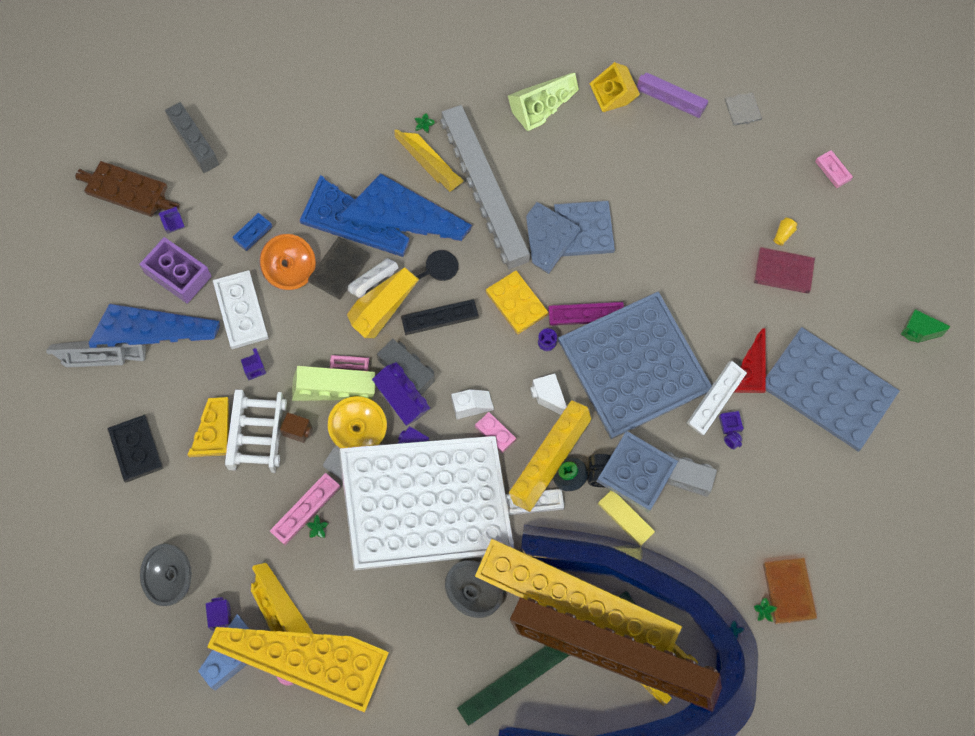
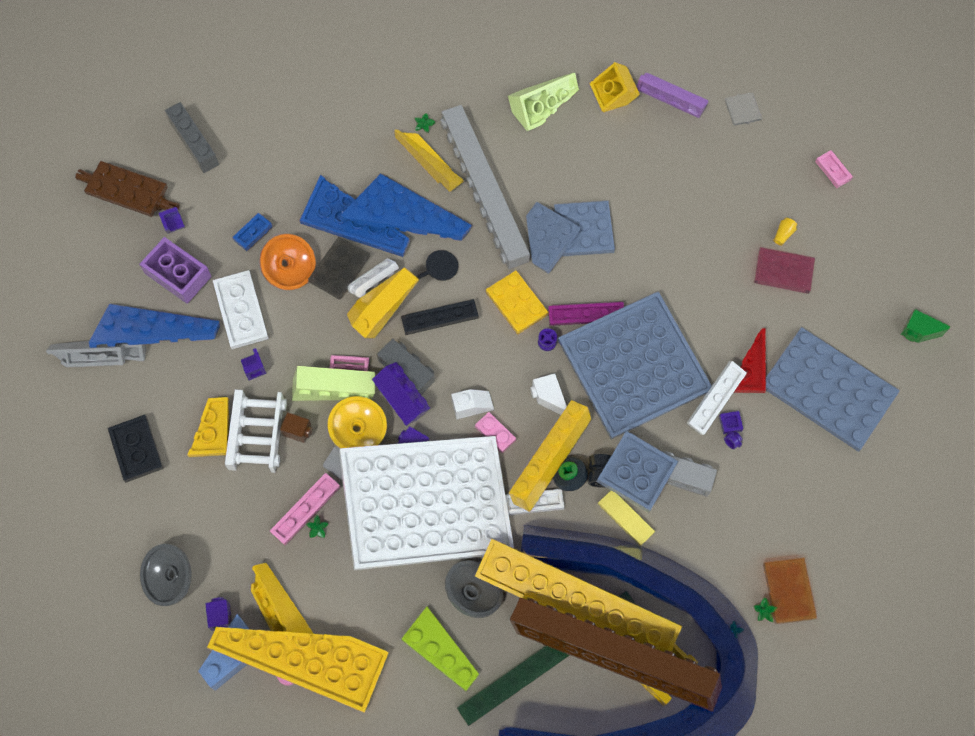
none -> lime wing [401,607,479,692]

